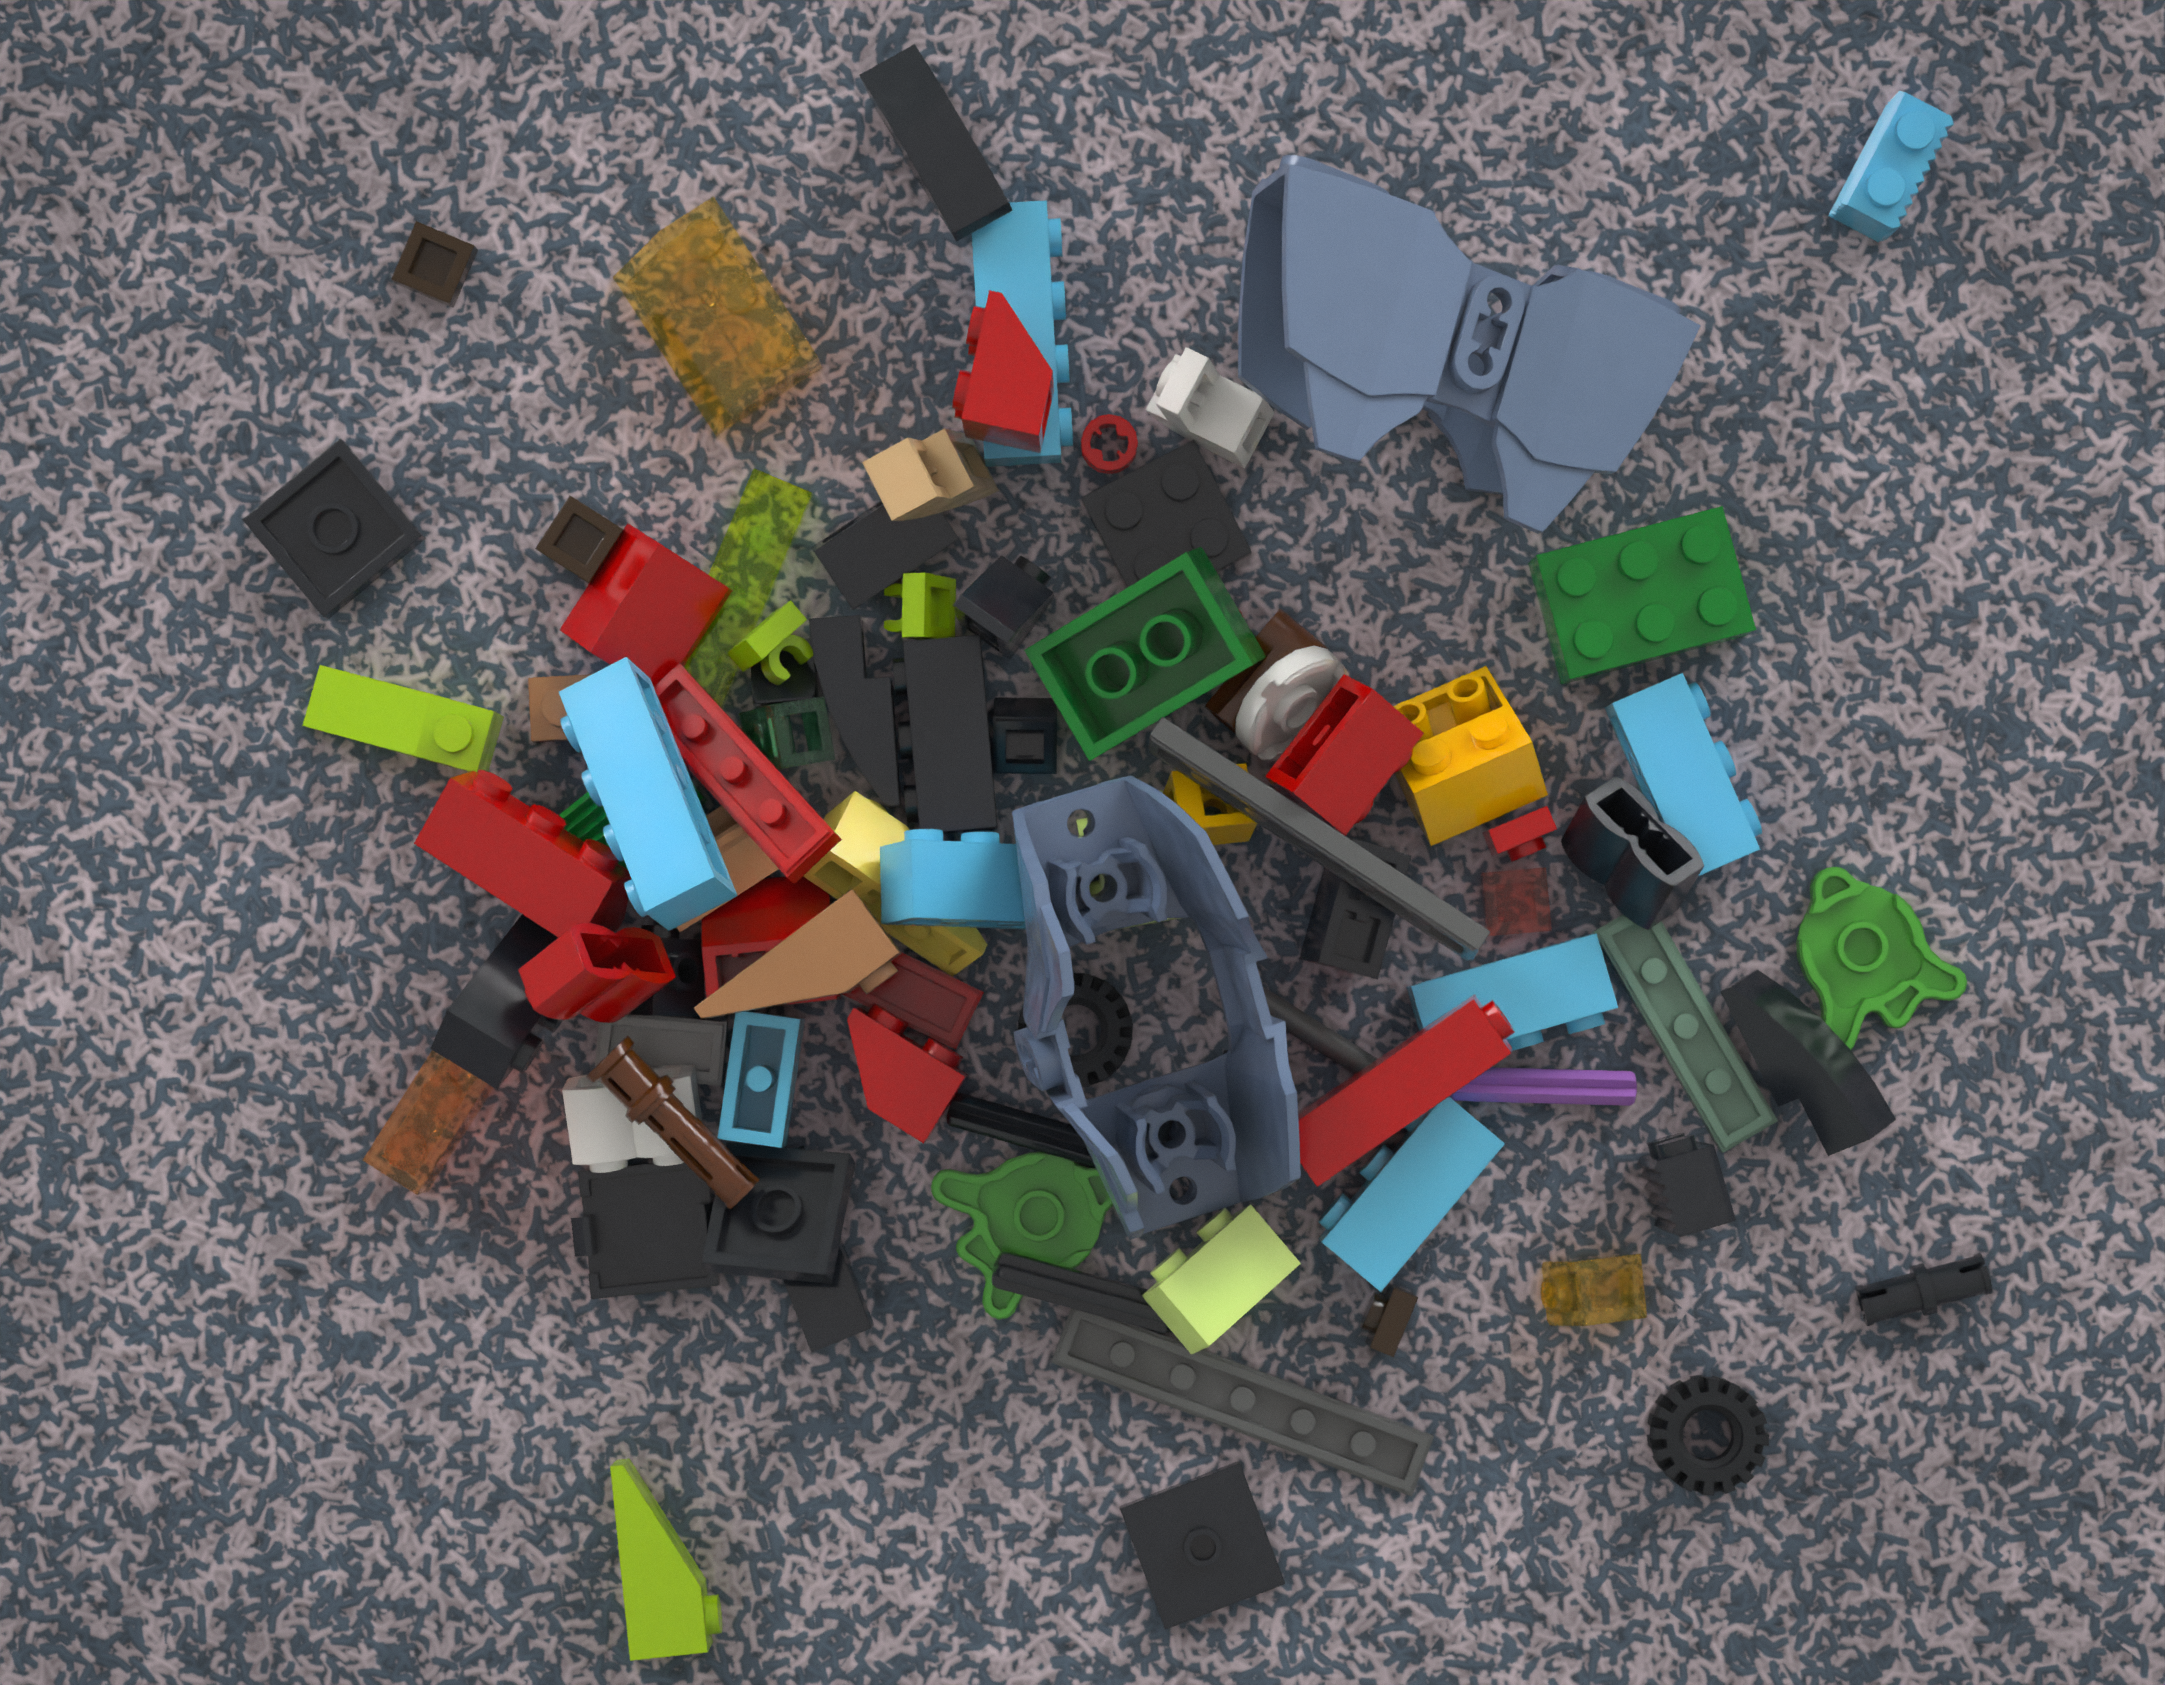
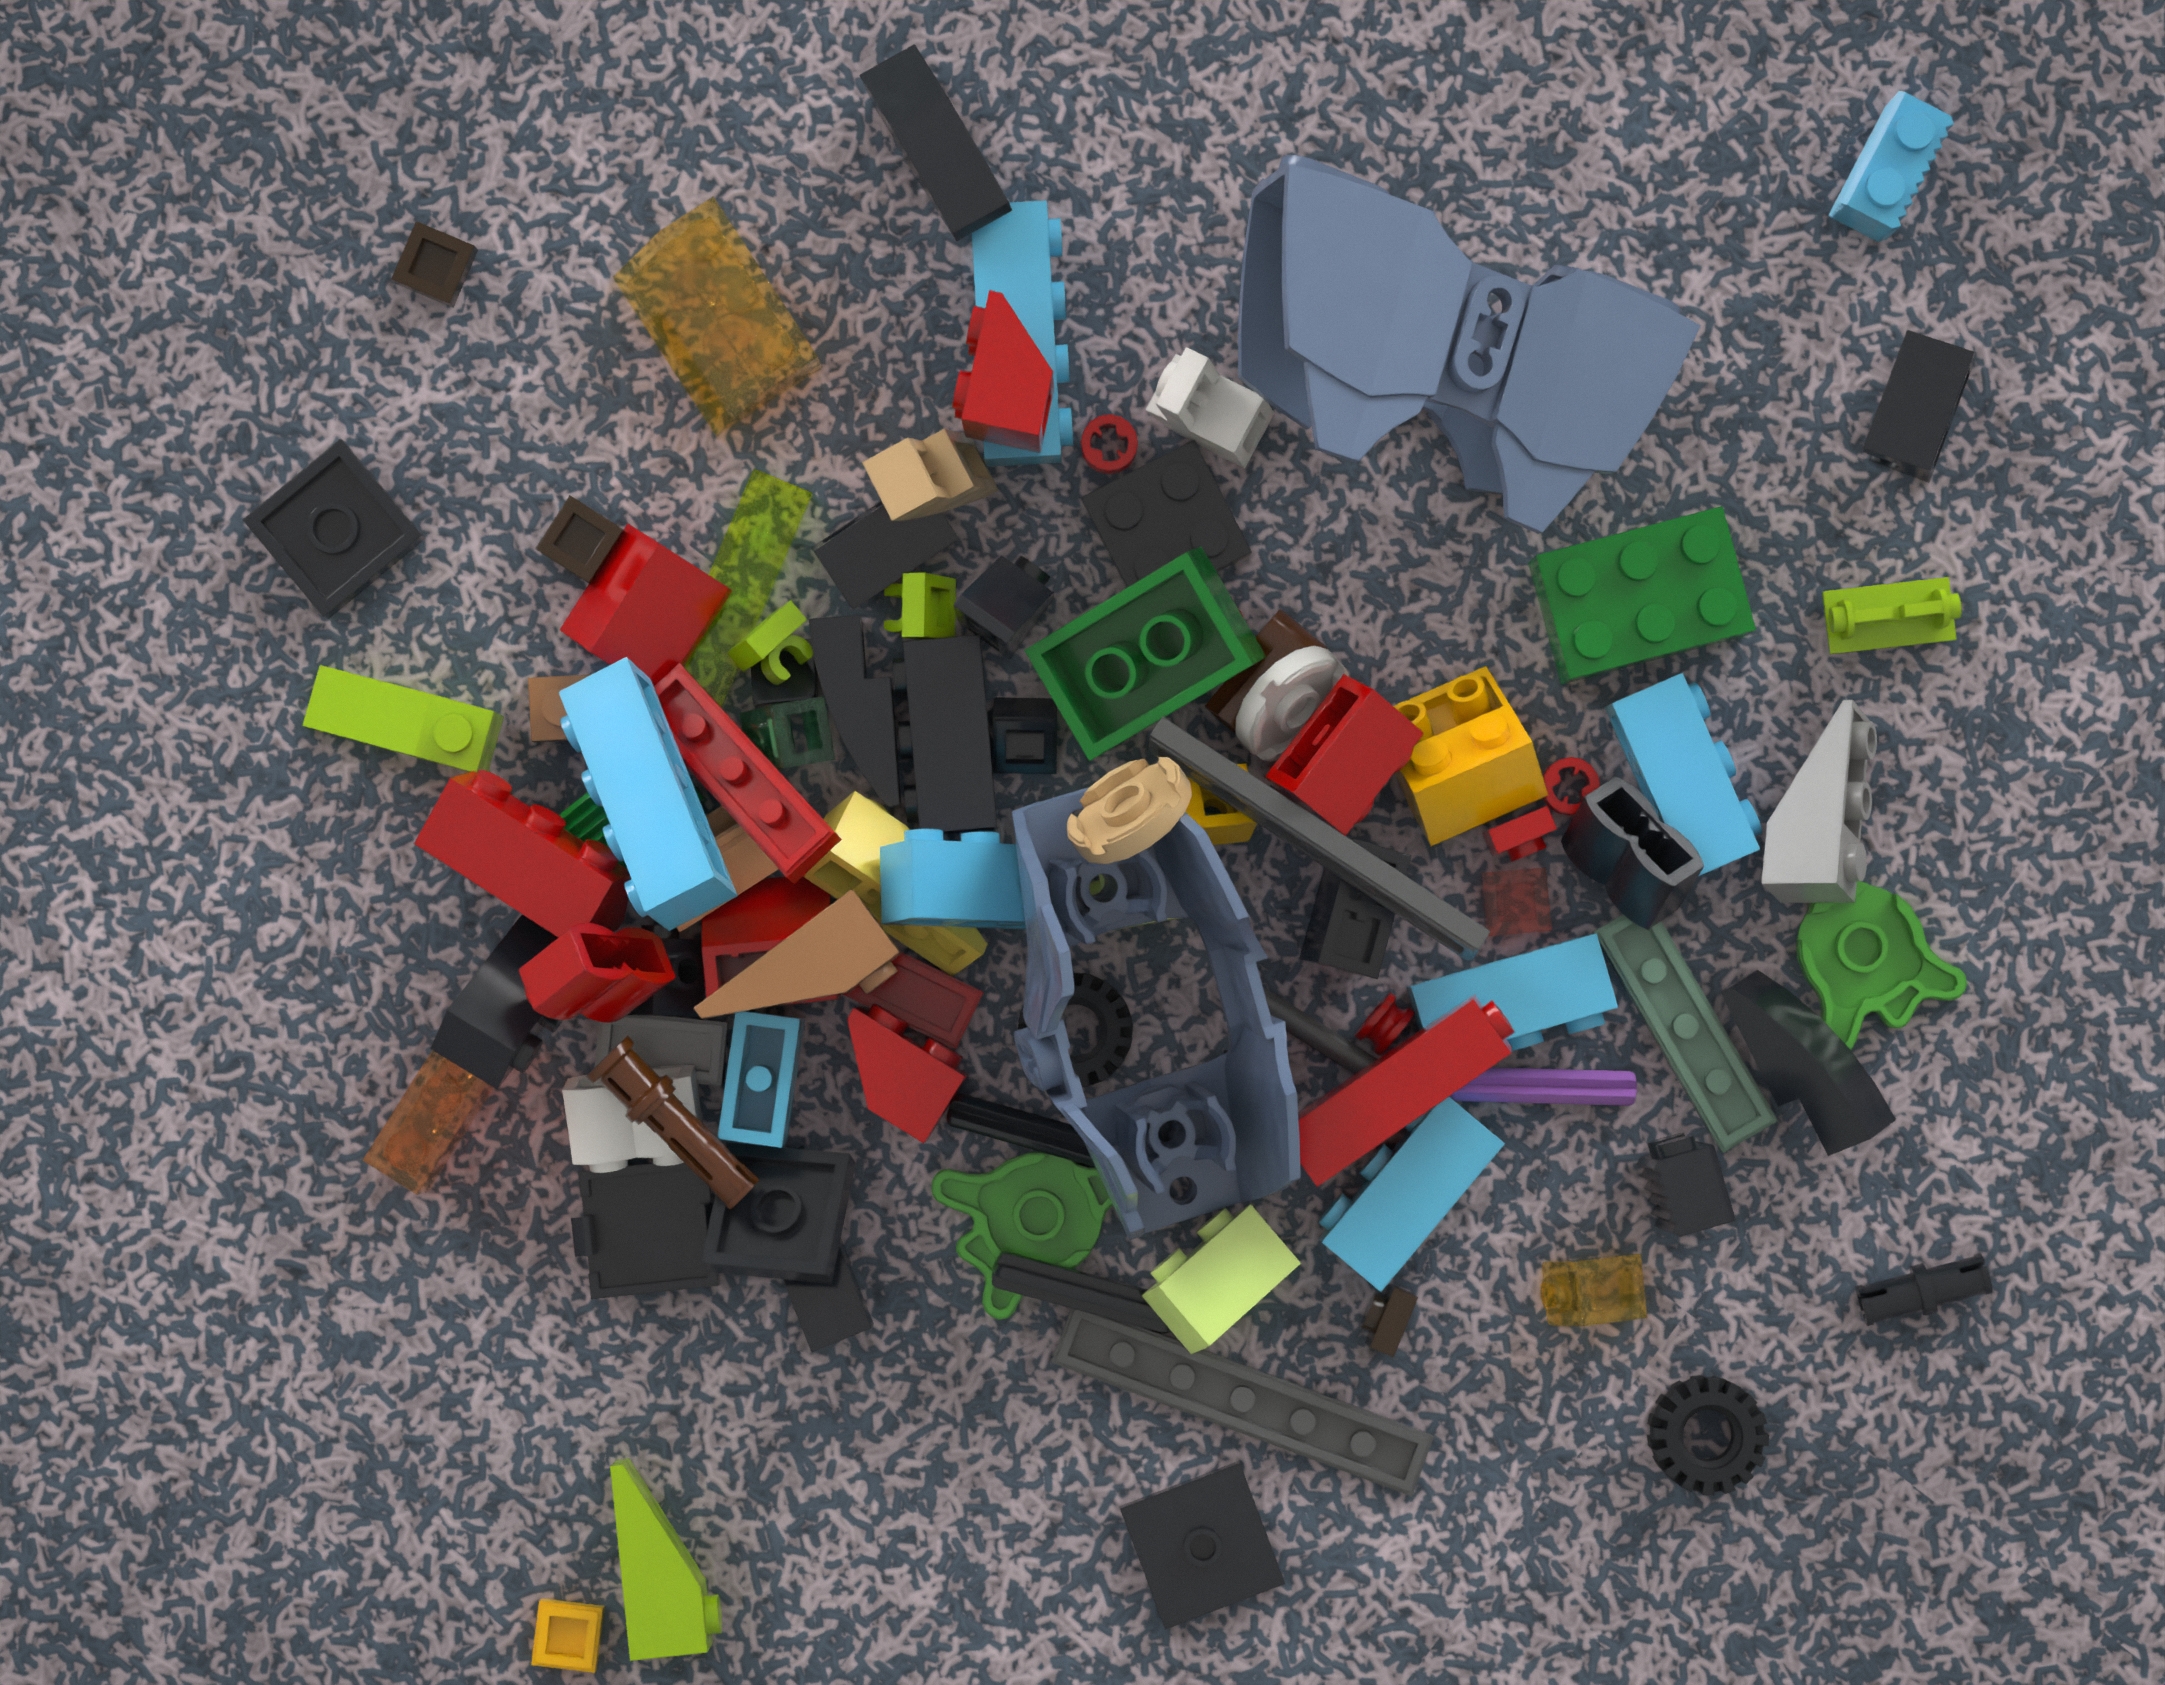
none -> yellow tile [531,1598,605,1673]
none -> tan tile [1067,757,1192,864]
none -> red bush [1354,992,1415,1056]
none -> red bush [1542,757,1600,816]
none -> light grey slope [1762,700,1877,903]
none -> lime hinge [1822,577,1961,655]
none -> black hinge [1863,330,1975,483]

